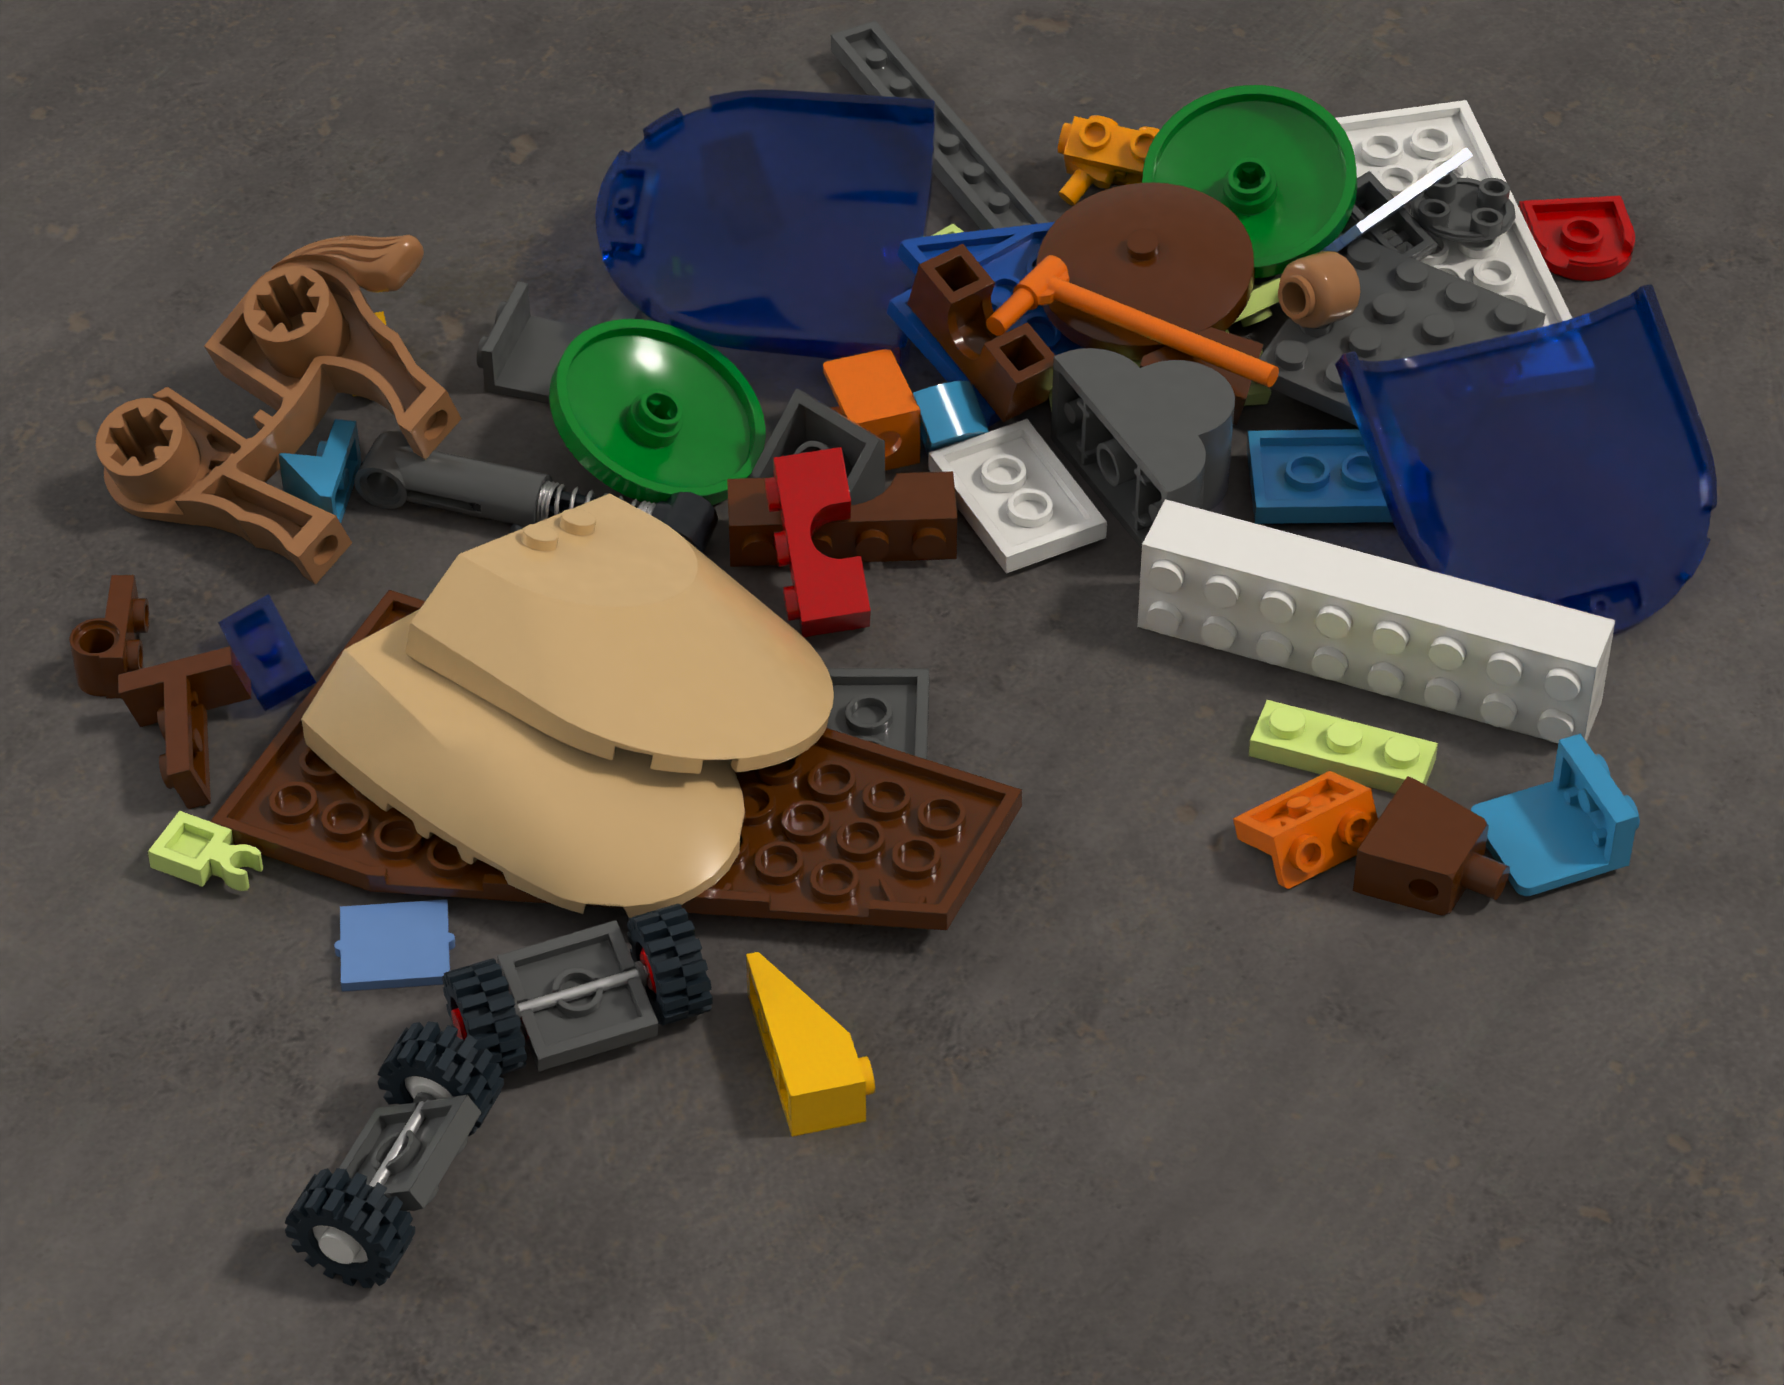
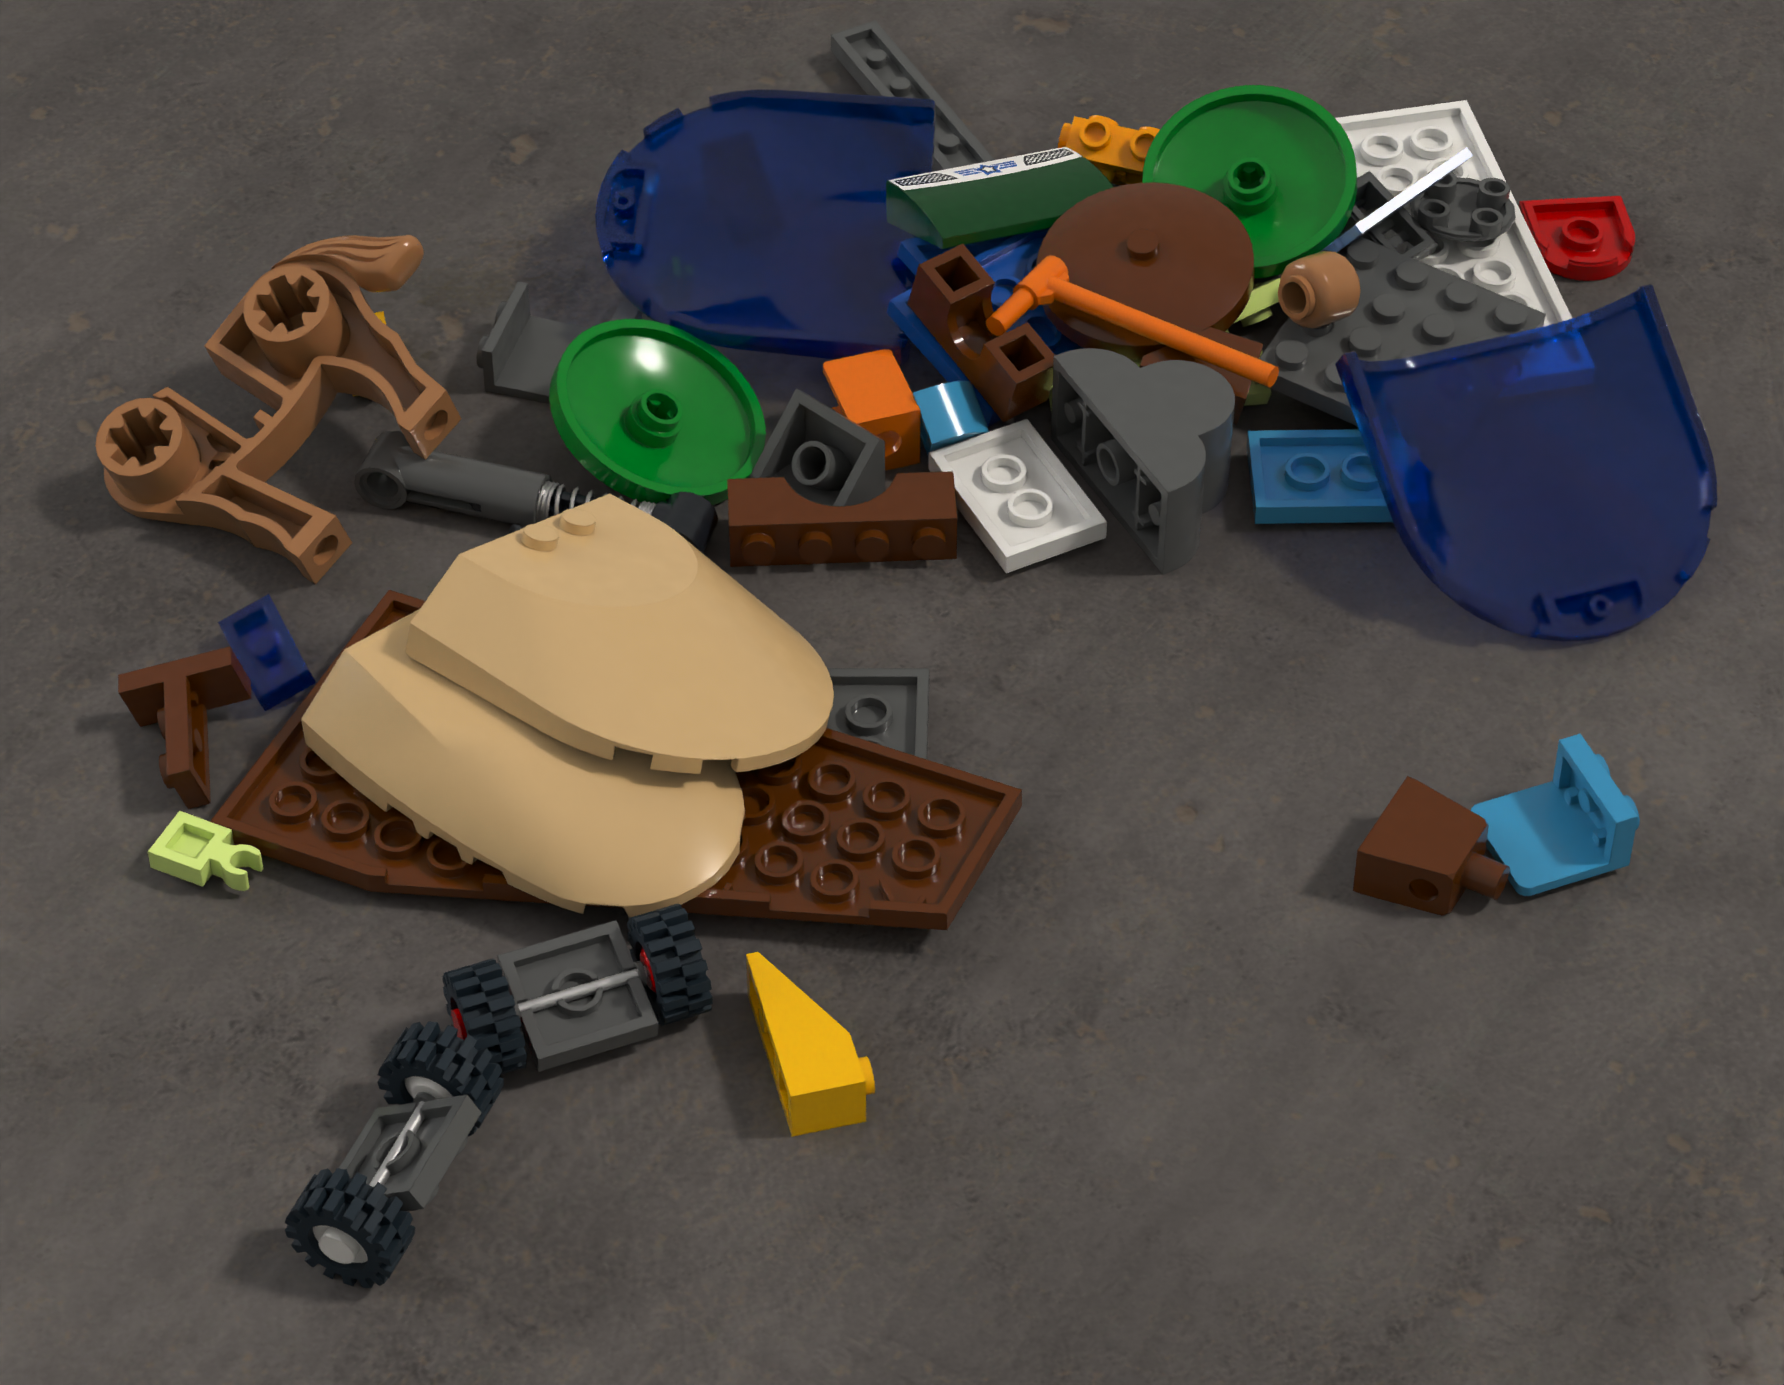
reddish brown plate [69,575,149,699] -> none
dark azure slope [279,419,361,523] -> none
medium blue piece [334,899,456,992] -> none
red arch [764,447,871,637] -> none
white brick [1137,499,1615,743] -> none
orange bracket [1233,771,1378,889] -> none
yellowish green plate [1249,700,1438,794] -> none
none -> dark green slope [886,147,1113,249]

